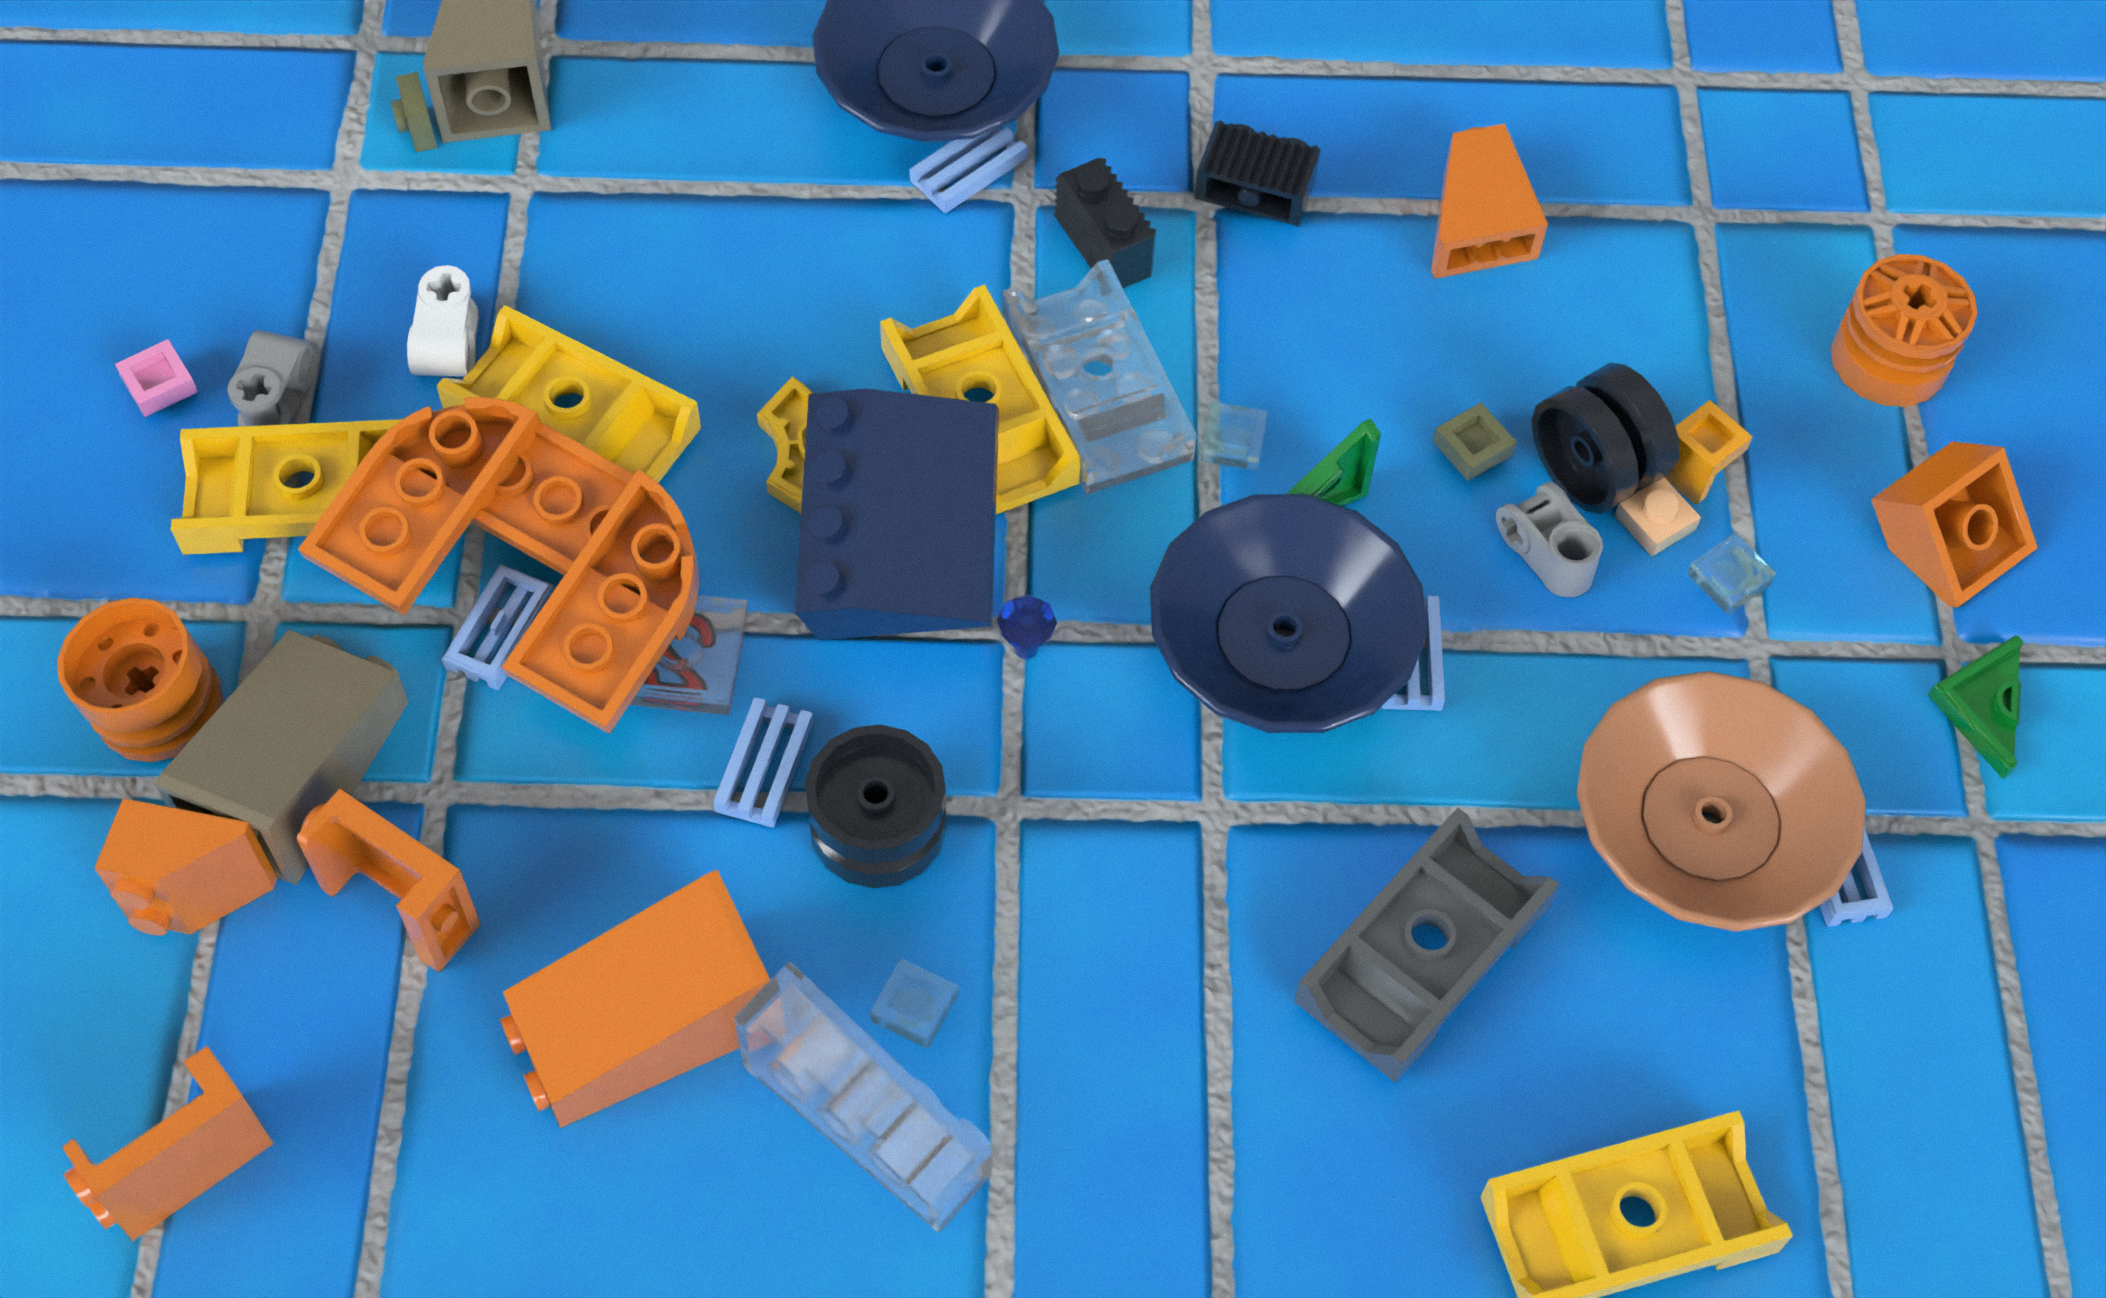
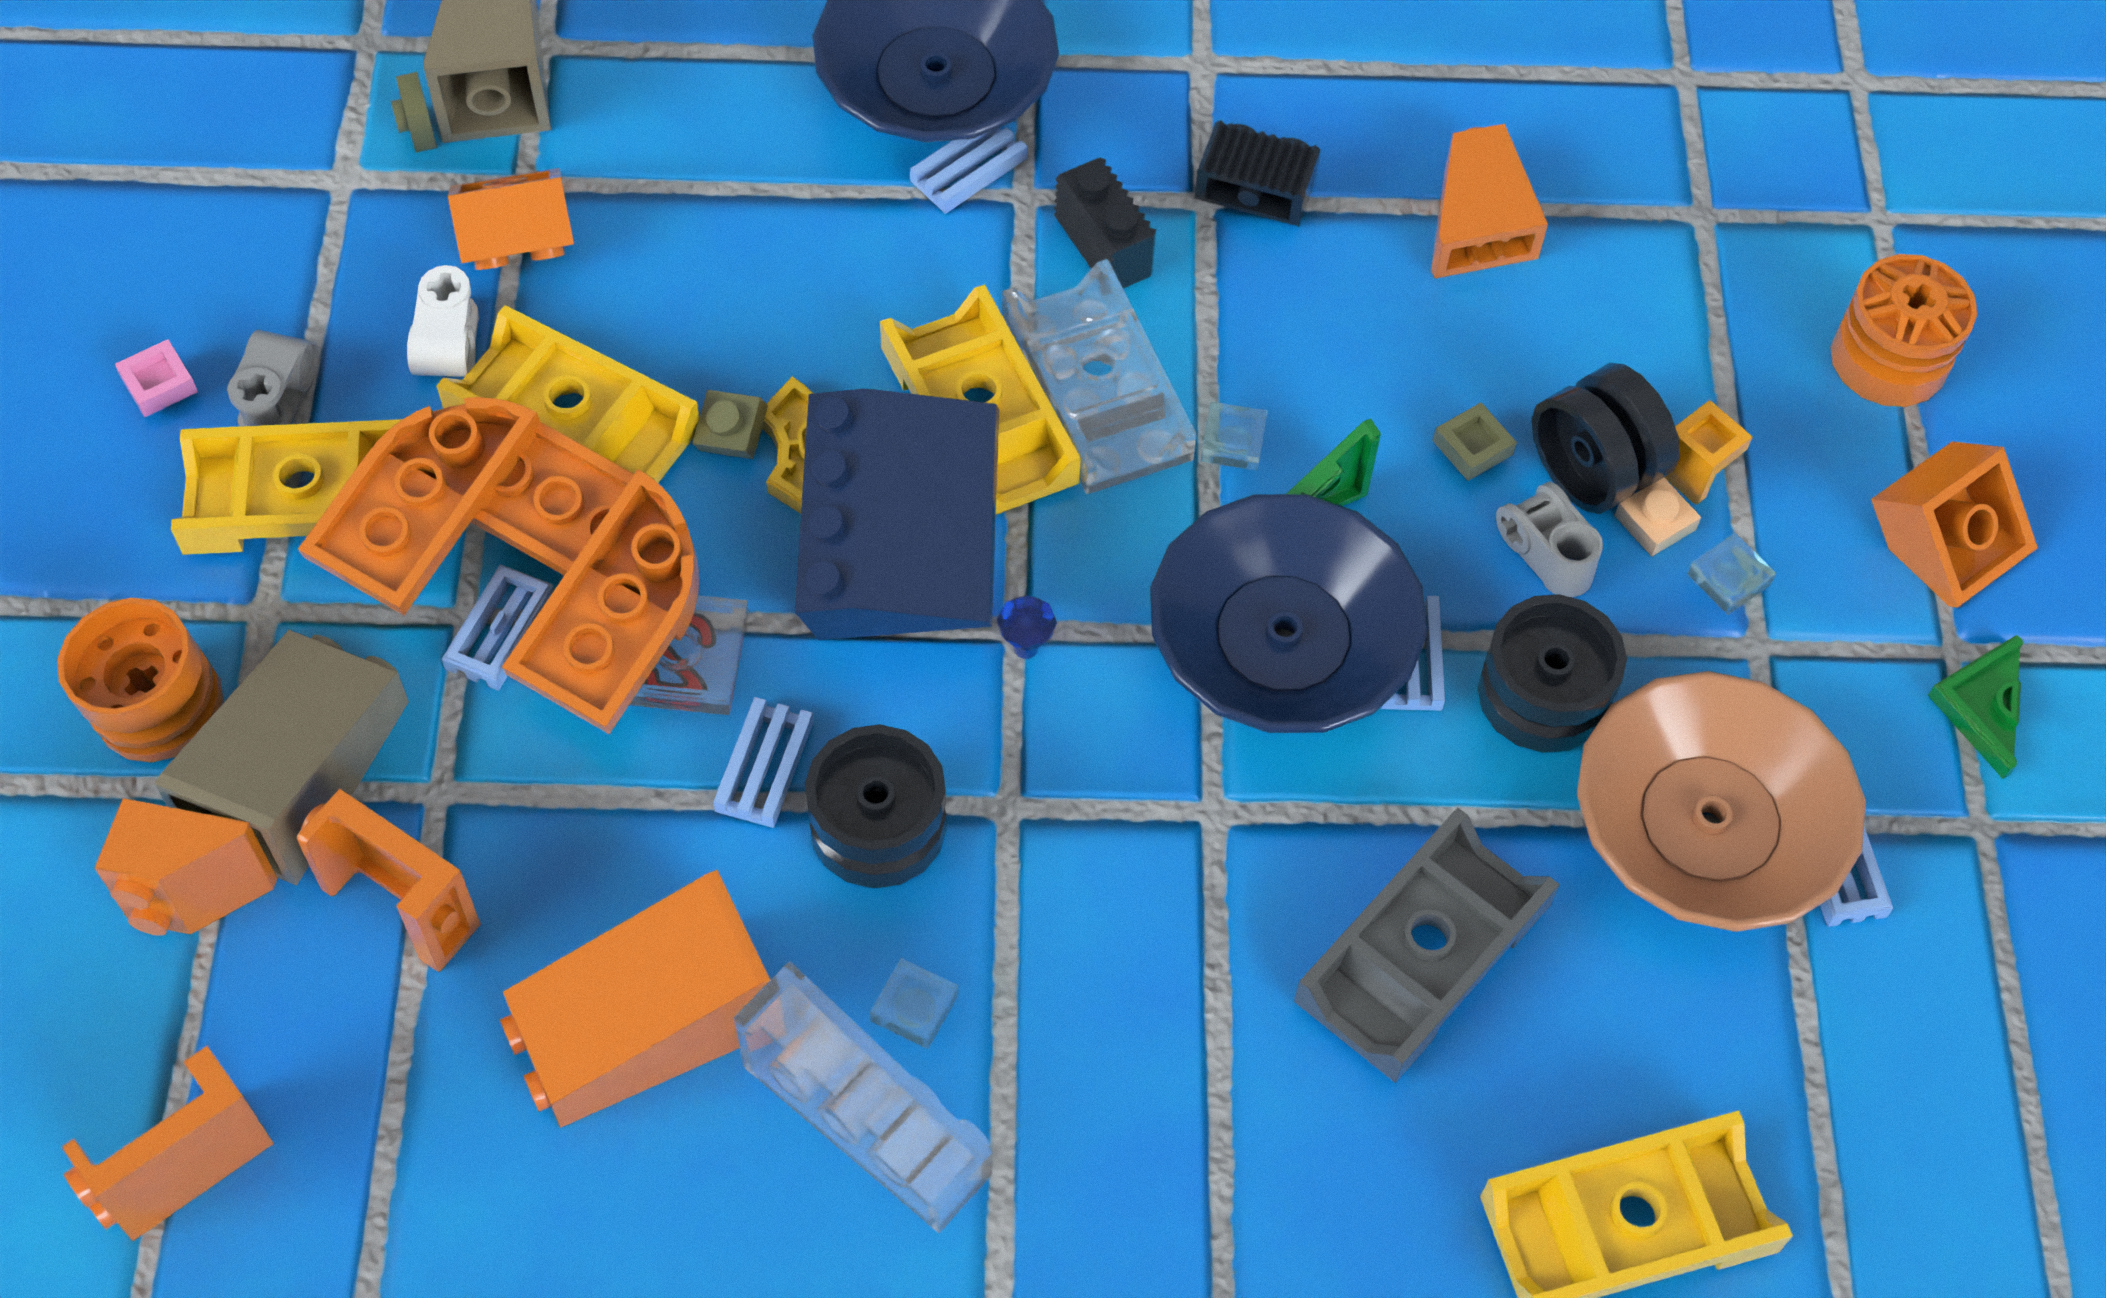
none -> orange slope [448,168,574,270]
none -> olive plate [693,390,768,459]
none -> black wheel [1477,594,1627,753]

